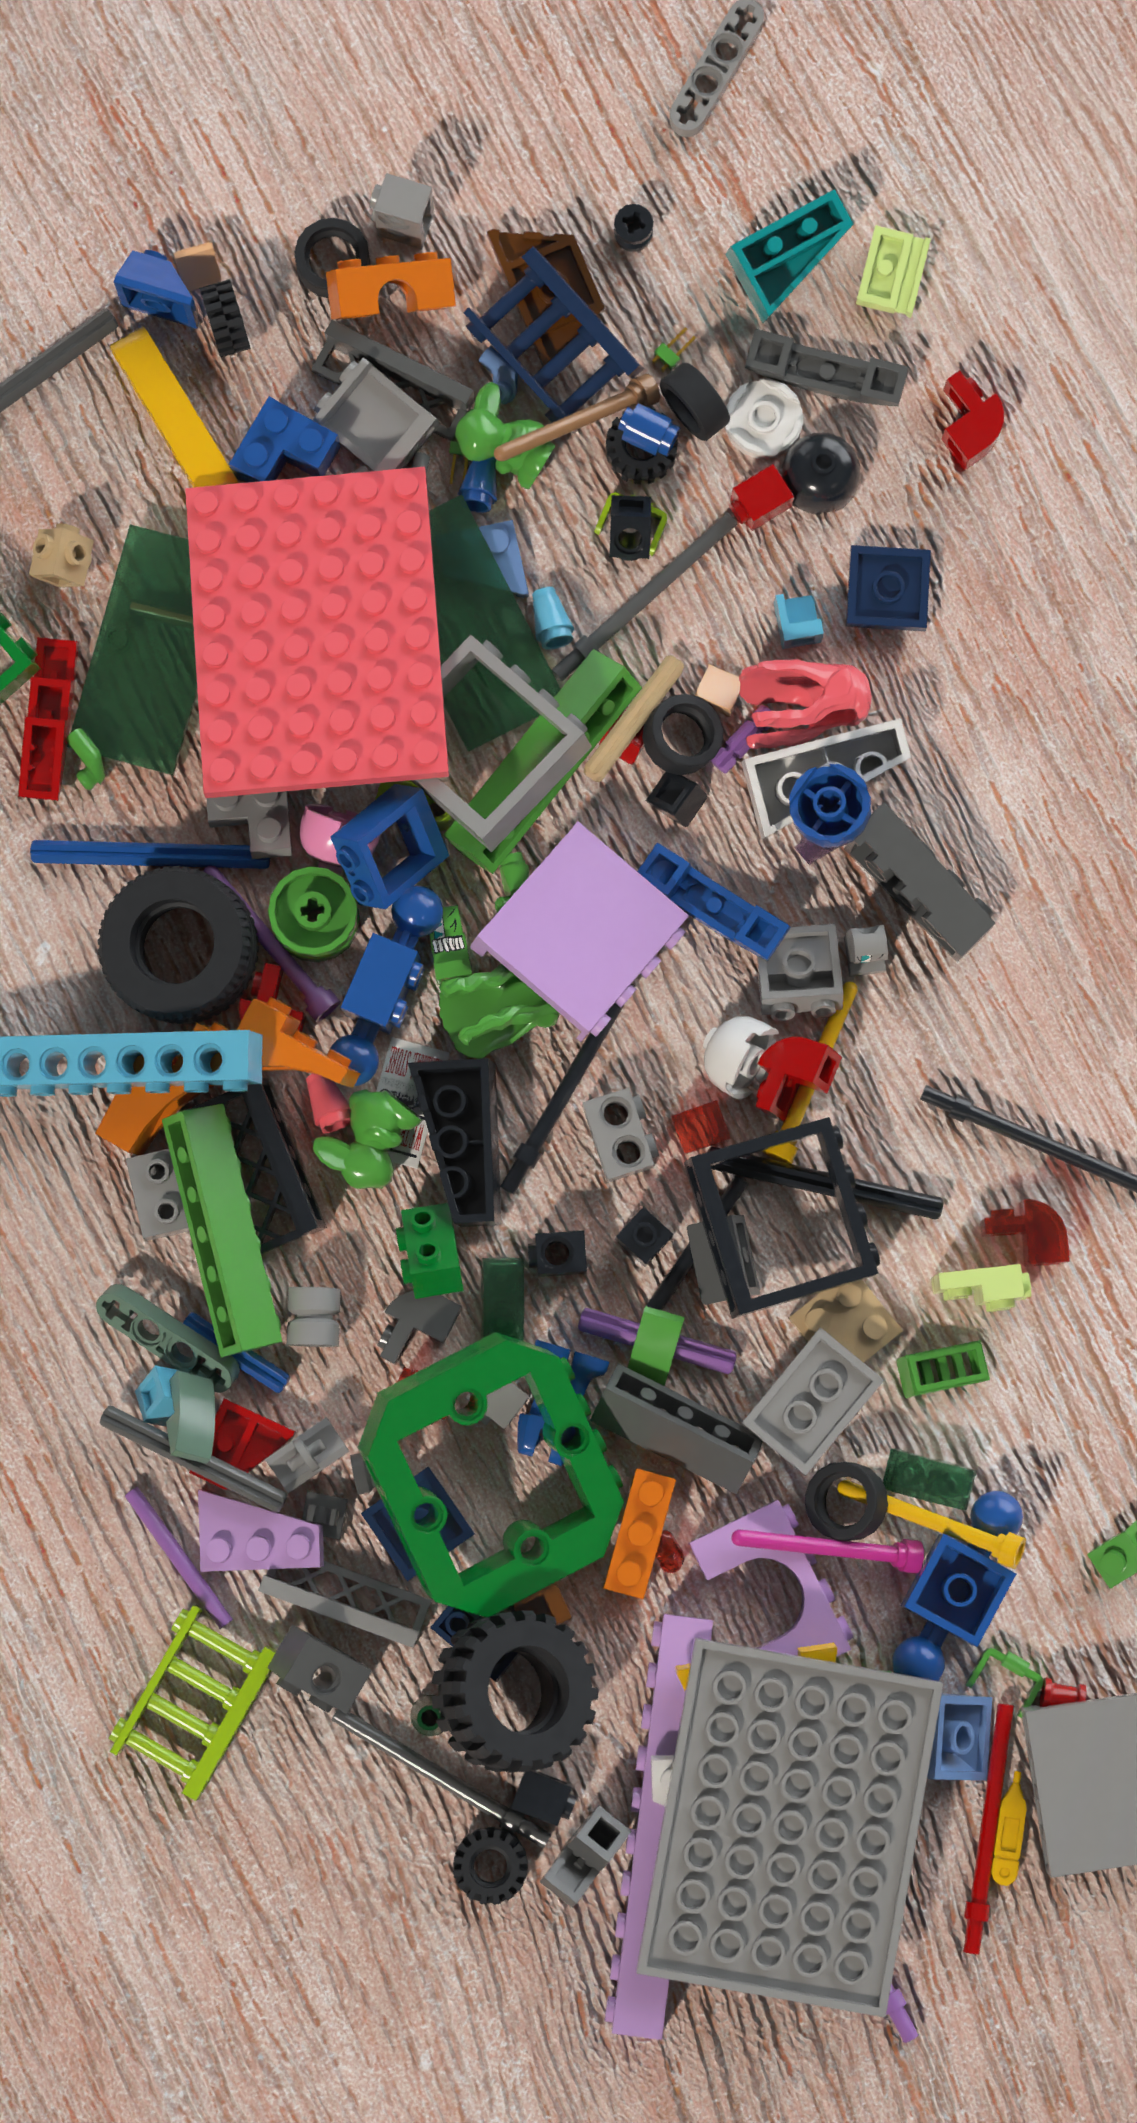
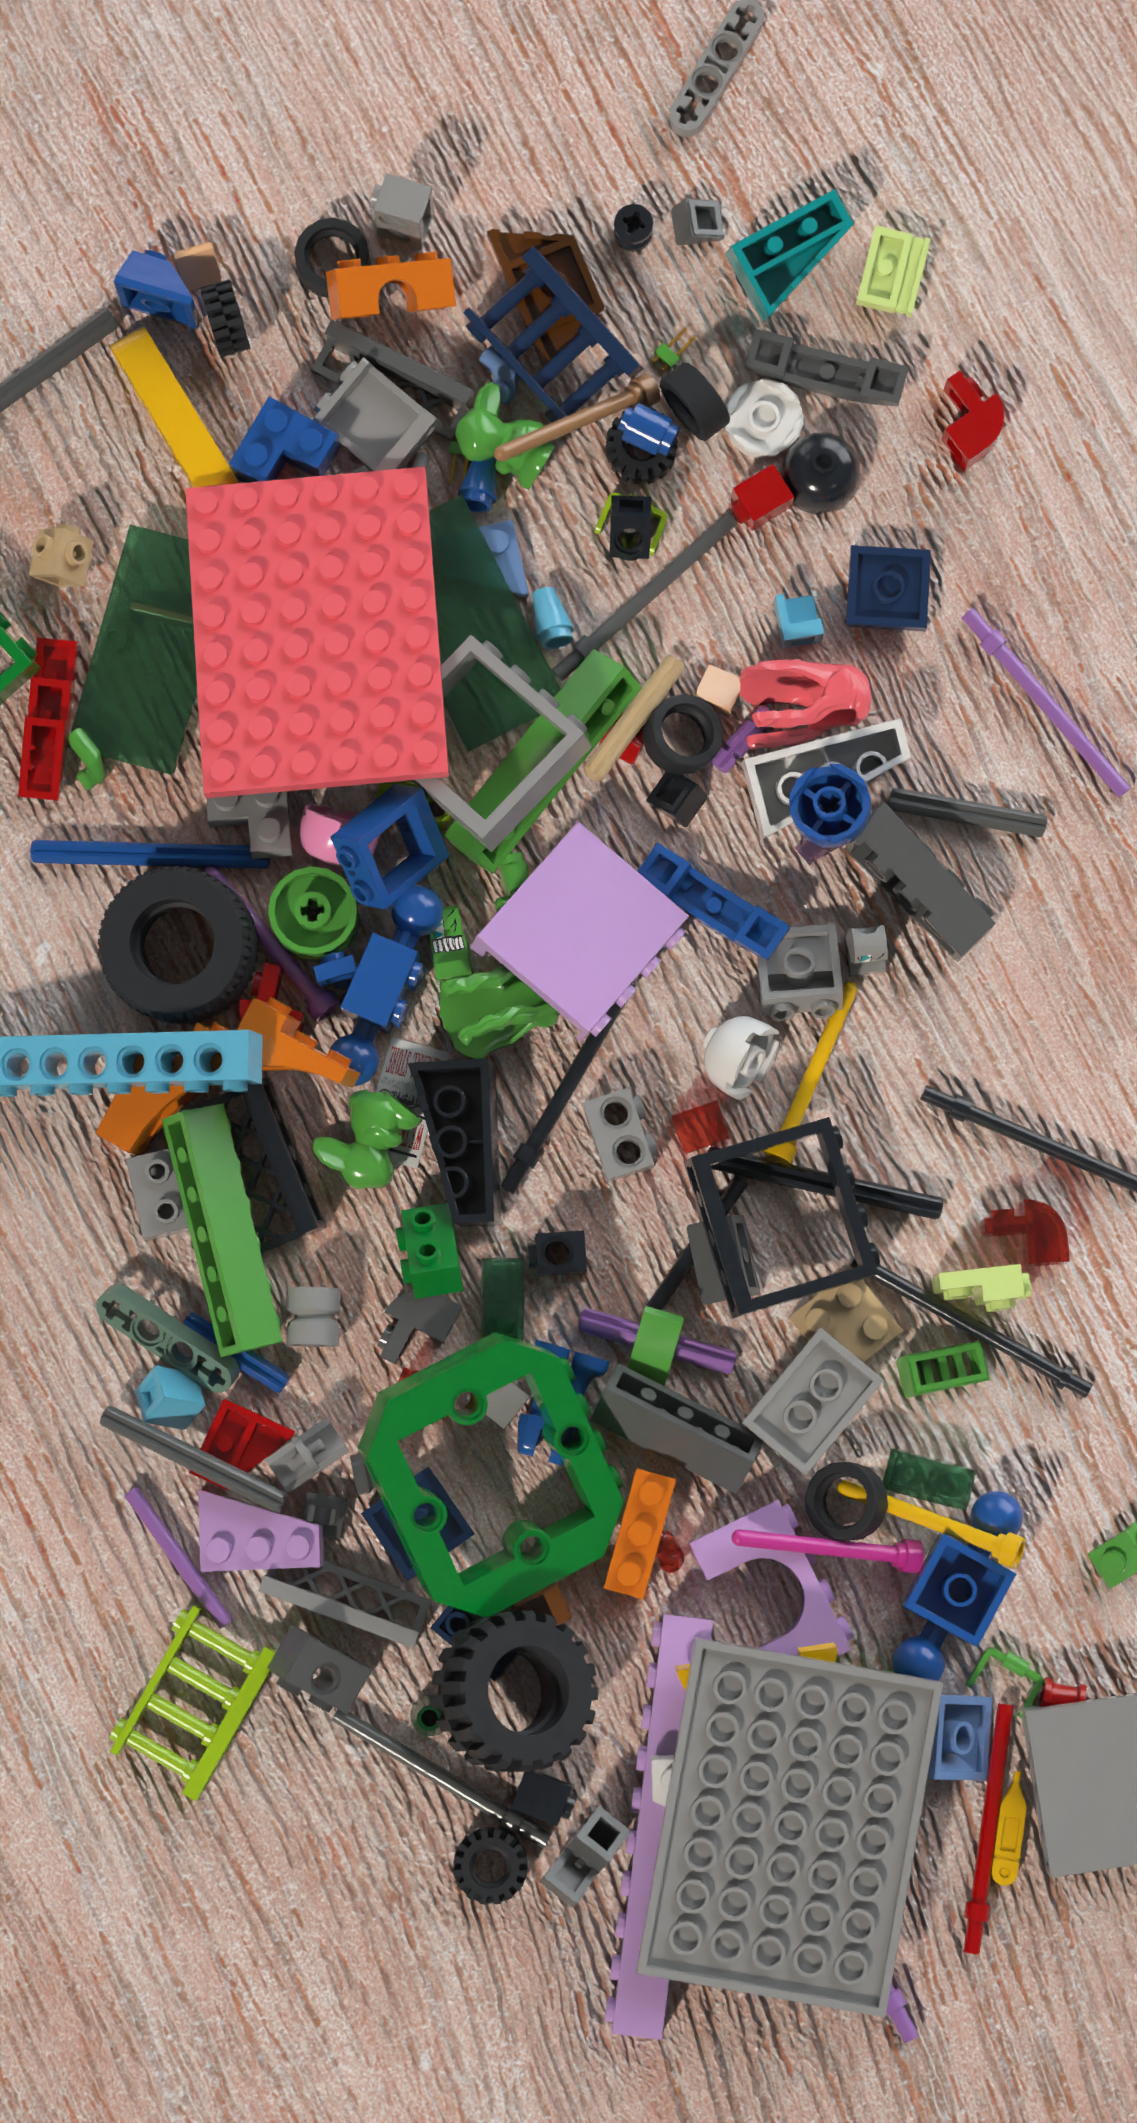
sand green slope [166,1370,215,1464] -> none
coral cone [306,1074,351,1133] -> none
black brick [615,1207,674,1267] -> none
red brick [756,1037,842,1122] -> none
none -> blue plate [313,952,357,990]
none -> dark grey slope [671,199,724,246]
none -> black bar [850,1257,1093,1398]
none -> dark grey axle [888,788,1047,837]
none -> medium lavender bar [962,608,1131,798]

